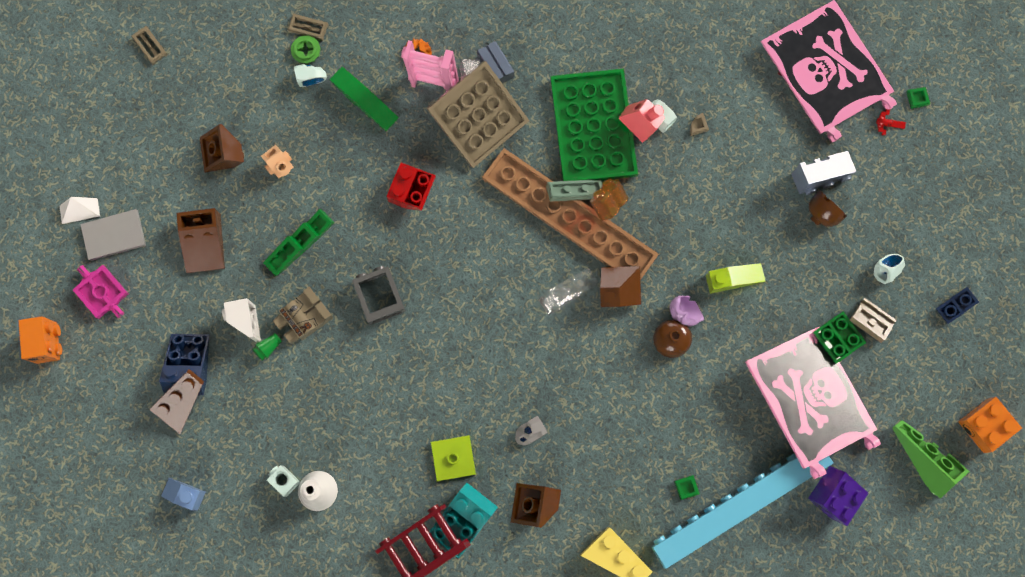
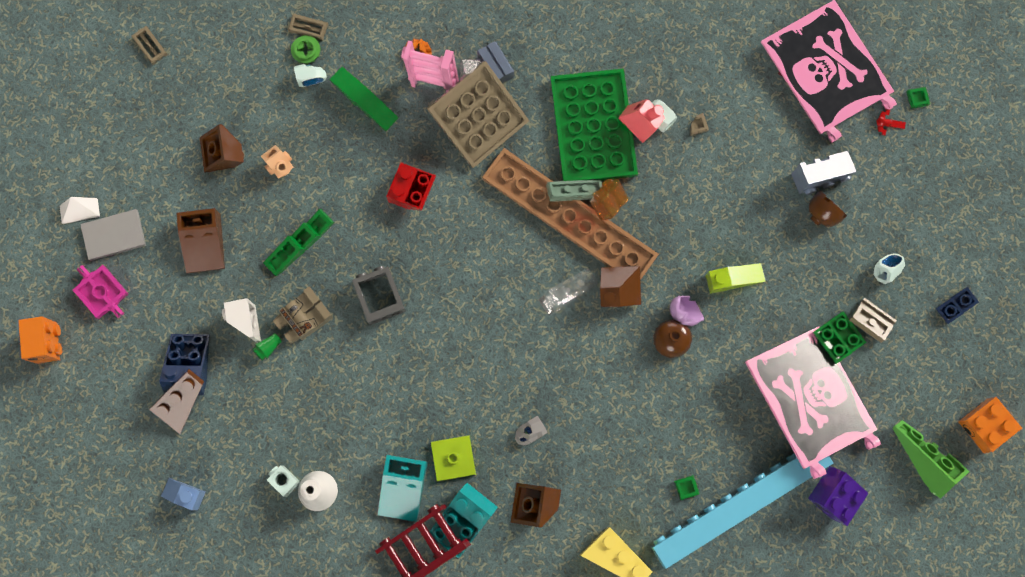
none -> teal slope [378,455,428,522]

